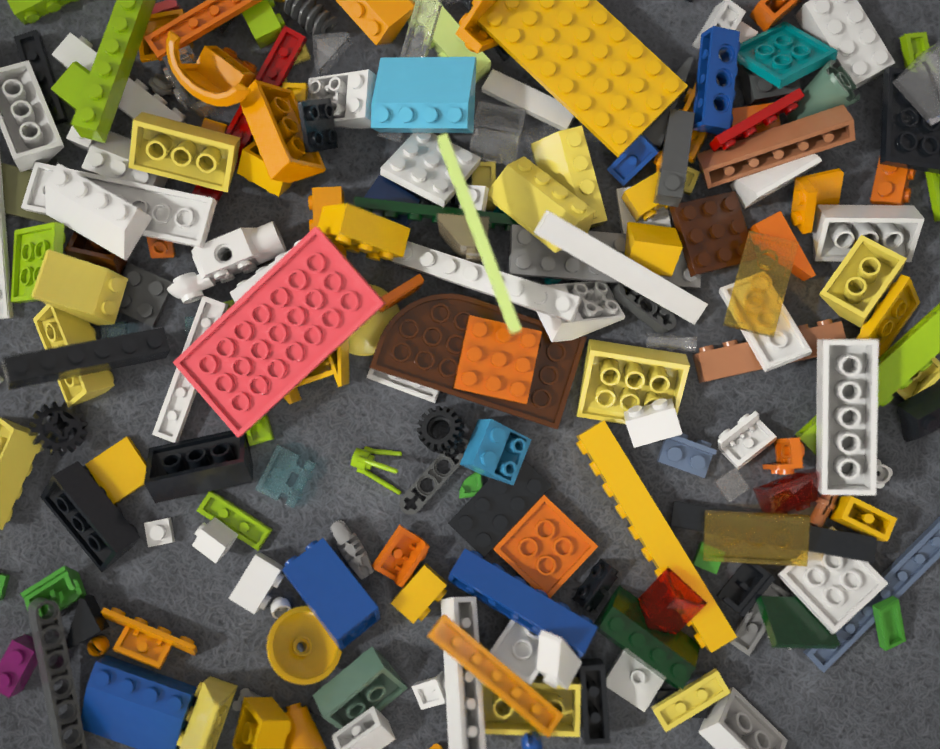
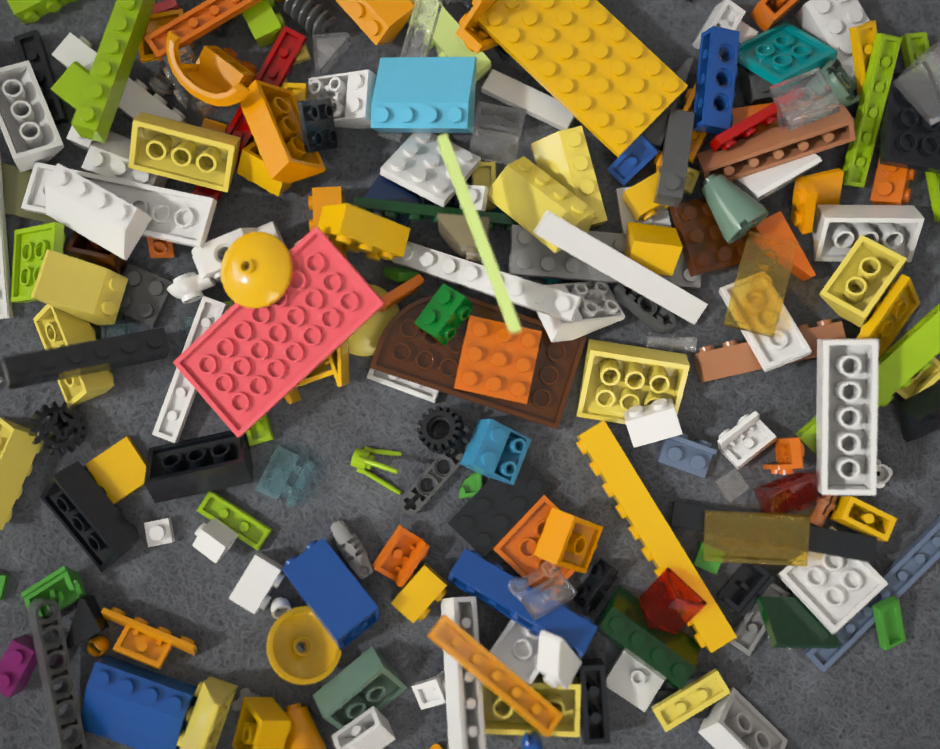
none -> yellow dish [221,232,293,309]
none -> bright green tile [383,267,418,282]
none -> green bracket [414,283,473,346]
none -> clear plate [508,561,577,620]
none -> light orange slope [534,507,603,574]
none -> sand green cone [702,174,769,244]
none -> clear bracket [770,67,840,131]
none -> lime tile [842,33,902,188]
none -> yellow tile [849,20,877,101]

